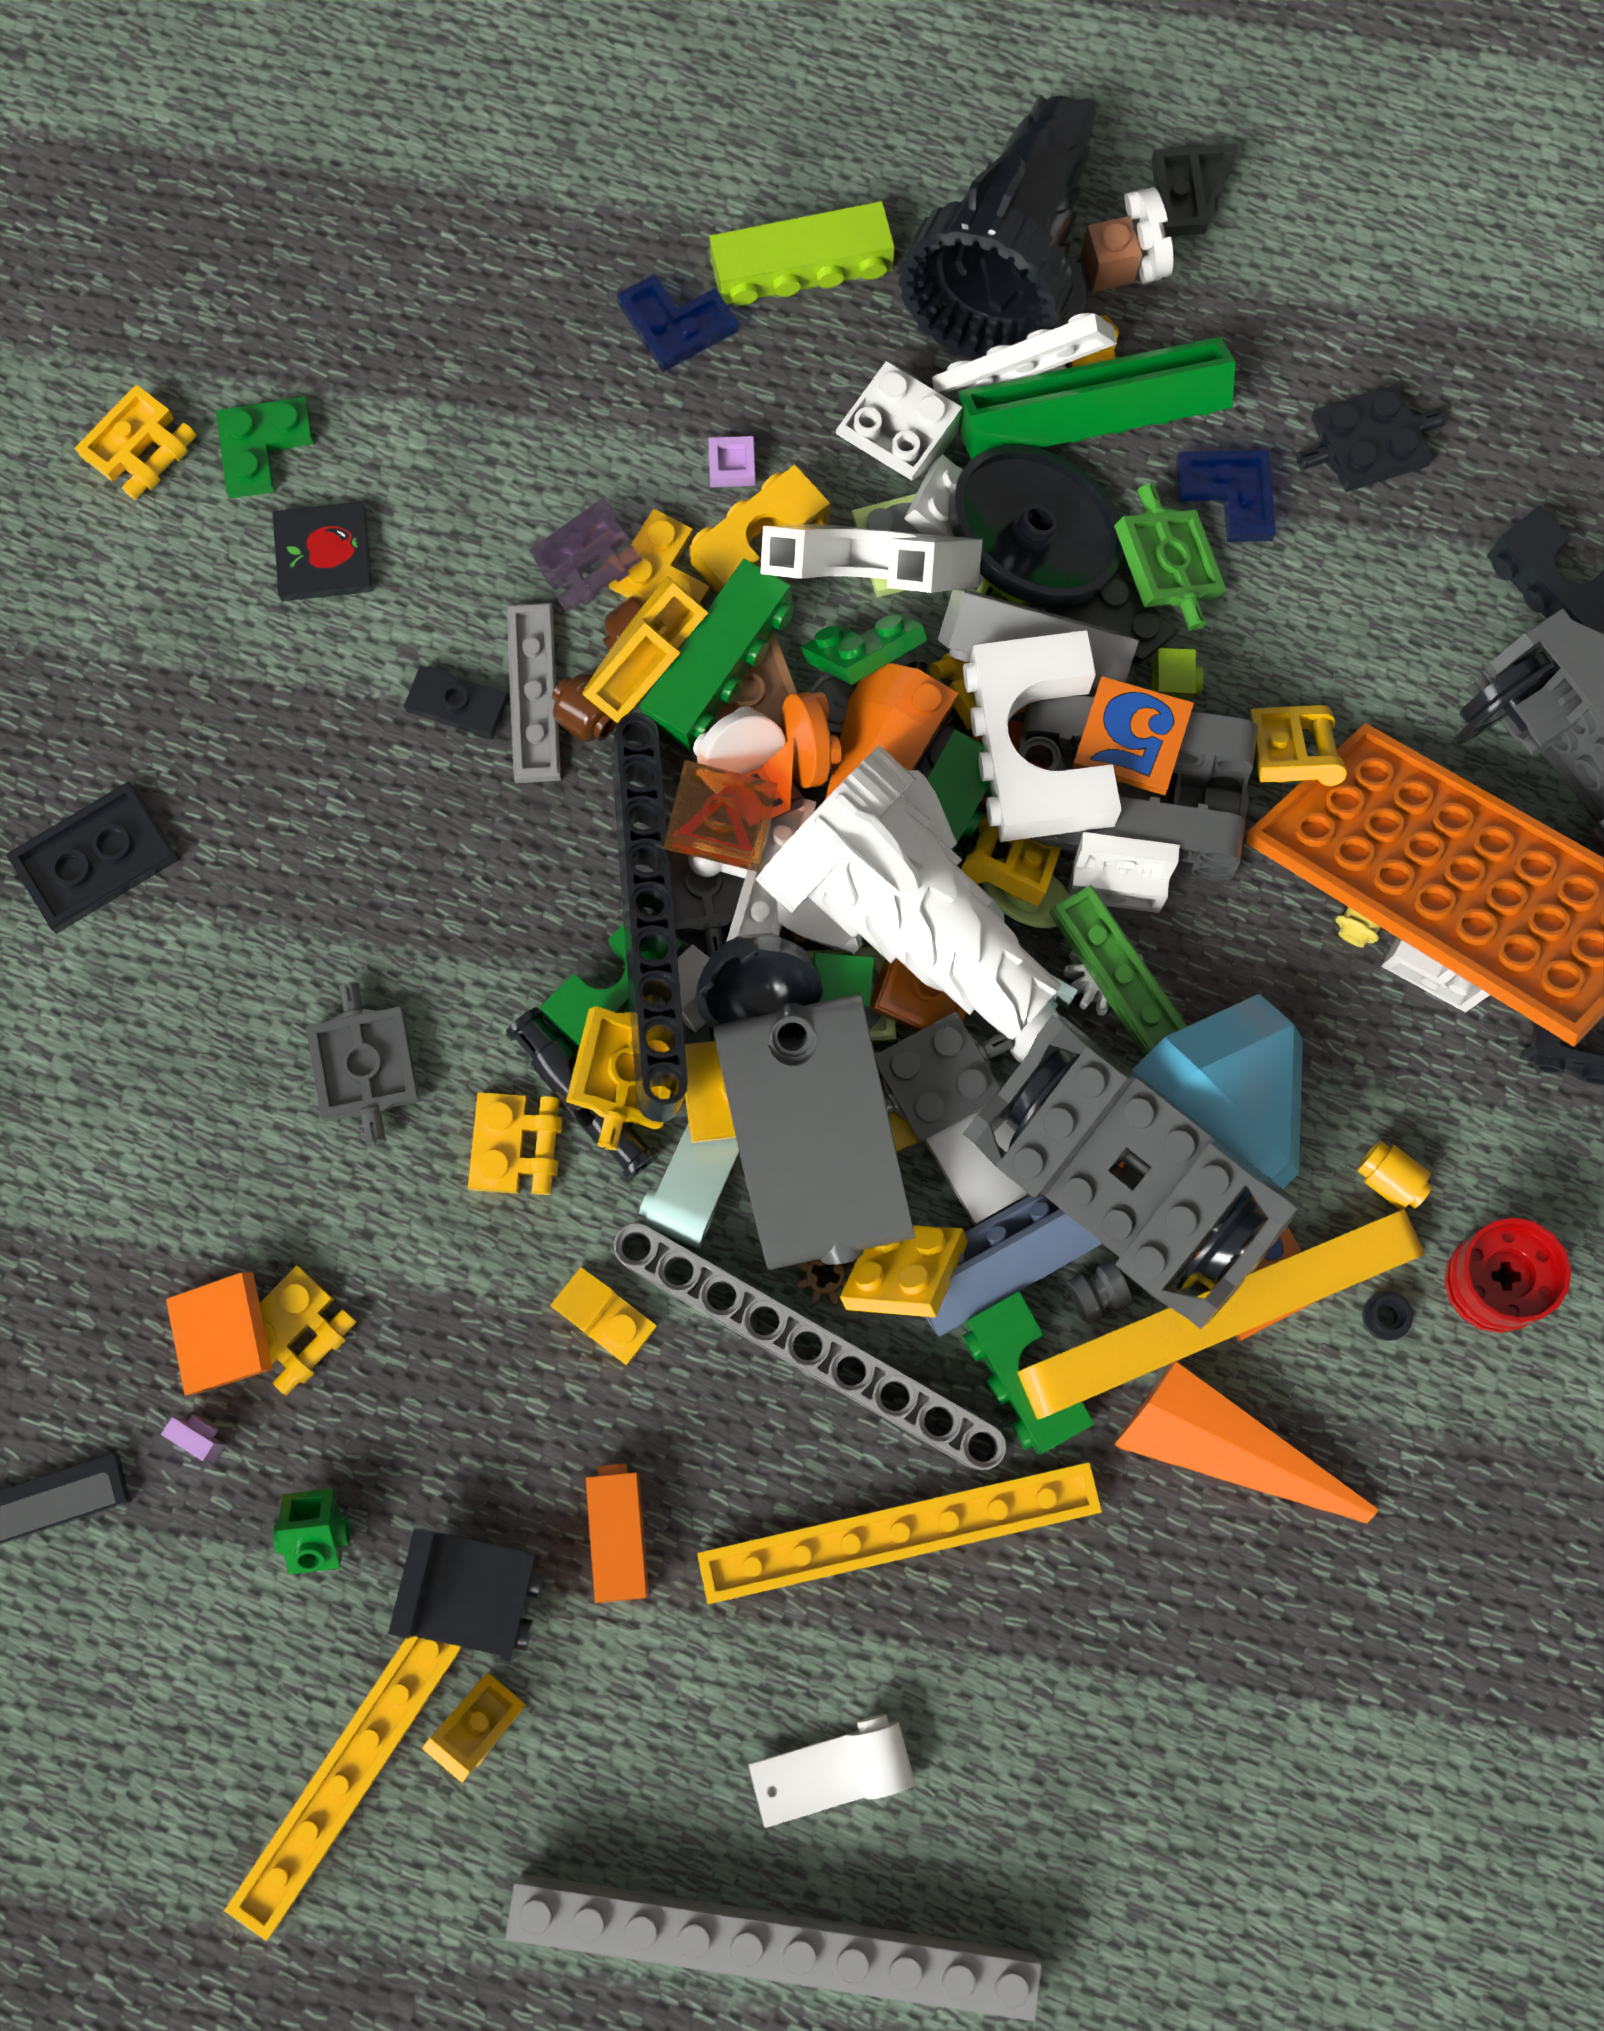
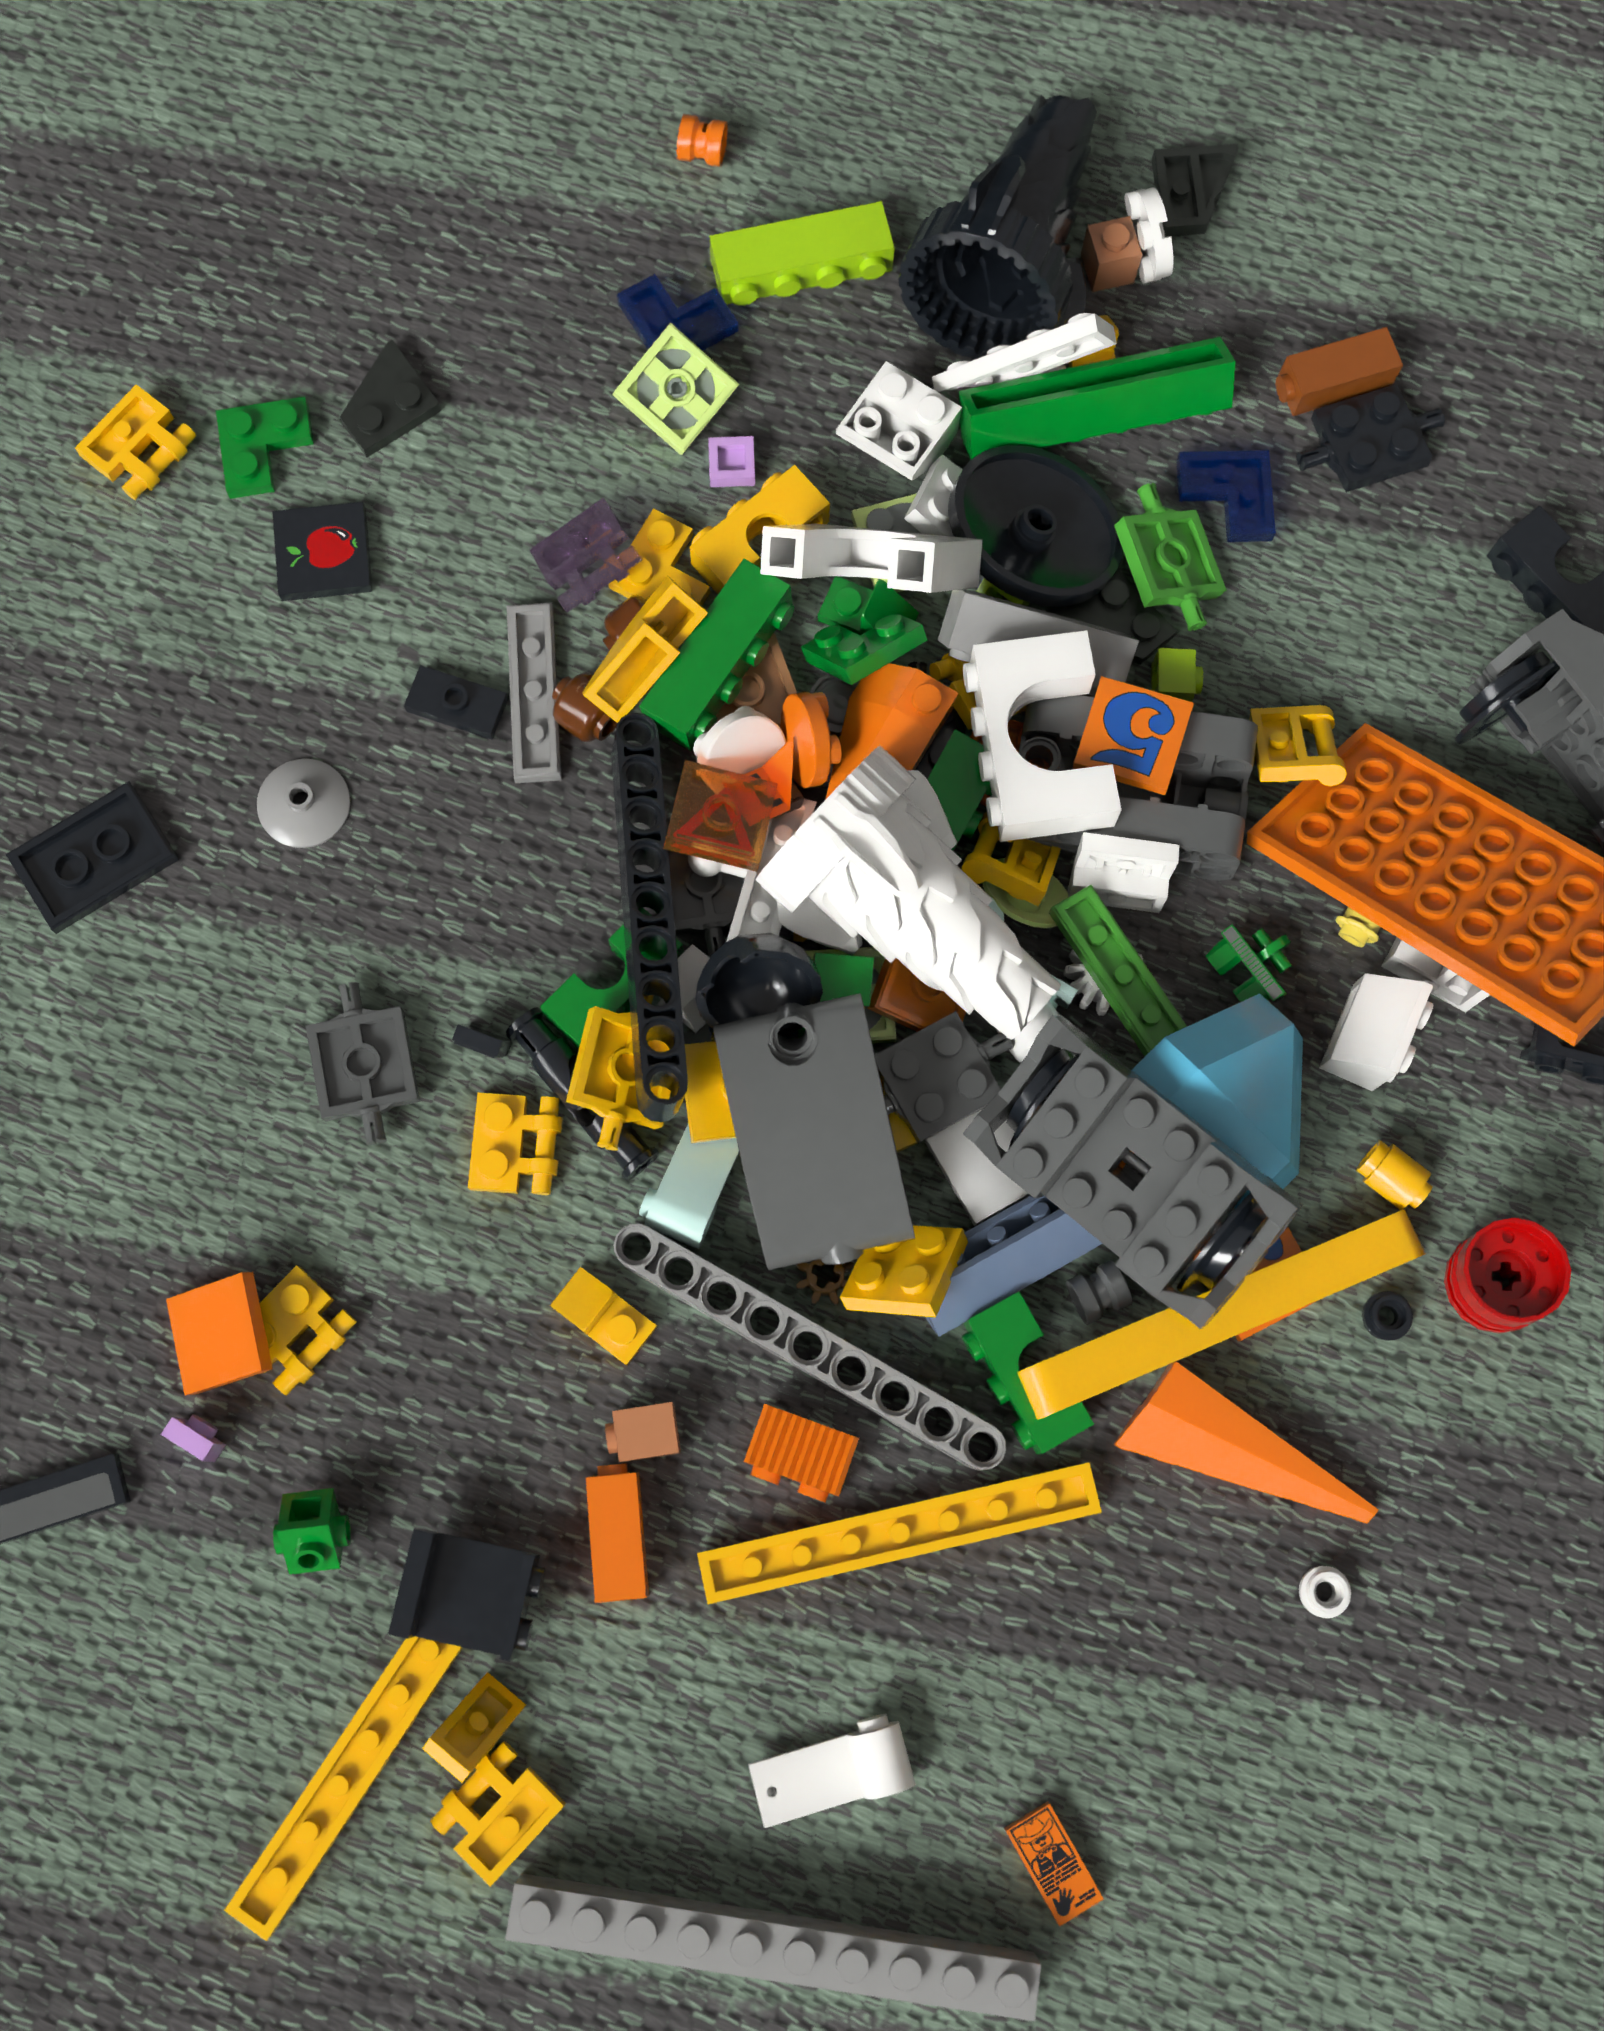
none -> light grey dish [257,759,351,848]
none -> pearl dark grey wing [340,340,442,458]
none -> yellow plate [430,1741,566,1887]
none -> black tile [452,1024,512,1058]
none -> nougat brick [605,1402,681,1463]
none -> yellowish green piece [612,323,739,455]
none -> orange wheel [677,114,728,167]
none -> orange brick [744,1404,859,1503]
none -> green slope [817,576,919,635]
none -> orange tile [1004,1801,1104,1927]
none -> green hips [1206,924,1292,1002]
none -> dark orange brick [1276,327,1403,416]
none -> white plate [1299,1566,1351,1618]
none -> white slope [1319,973,1433,1091]

